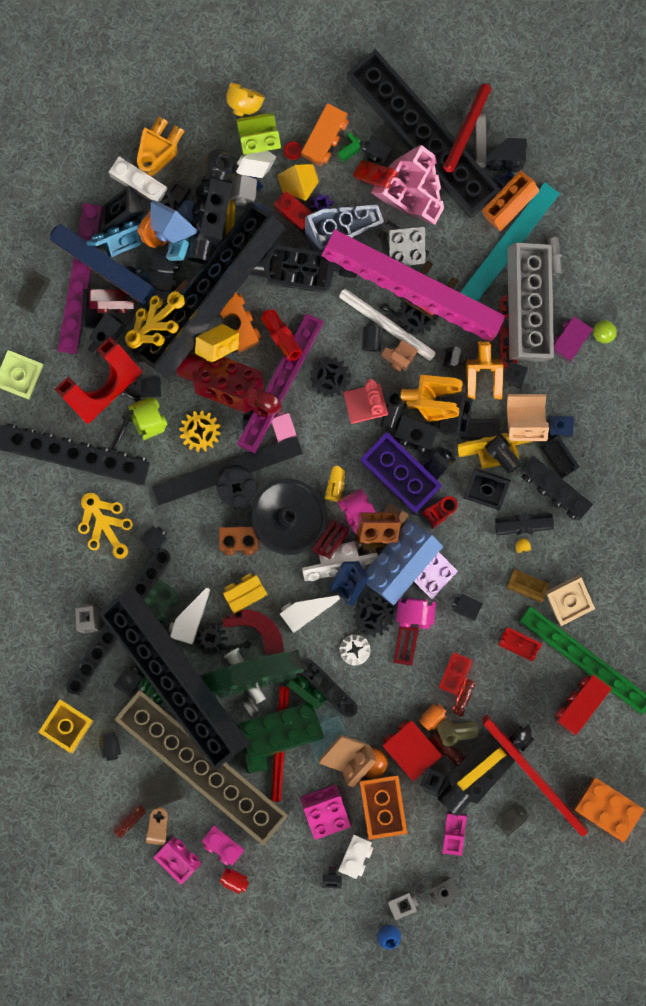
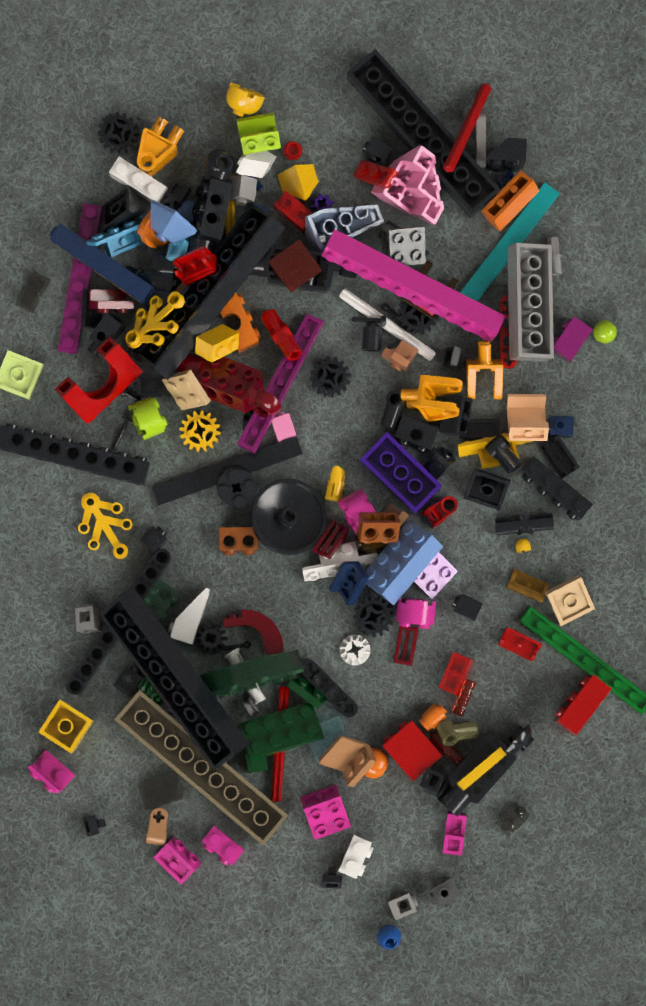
black brick [99,732,121,761] -> none
clear red axle [114,806,146,838] -> none
red brick [219,868,250,894] -> none
yellow brick [223,573,267,614] -> none
white slope [280,595,340,633] -> none
orange brick [301,103,349,167] -> none
green bracket [338,132,362,163] -> none
coral hinge [343,379,388,424] -> none
orange brick [359,775,407,840] -> none
red tile [482,714,588,837] -> none
black bracket [504,362,528,388] -> none
orange brick [573,777,645,842] -> none
none -> dark pink bracket [27,750,75,793]
none -> black tile [83,815,106,837]
none -> black gear [98,112,139,154]
none -> tan plate [162,370,211,410]
none -> red hinge [173,246,217,286]
none -> clear red plate [268,239,322,293]
none -> black pin [352,315,386,327]

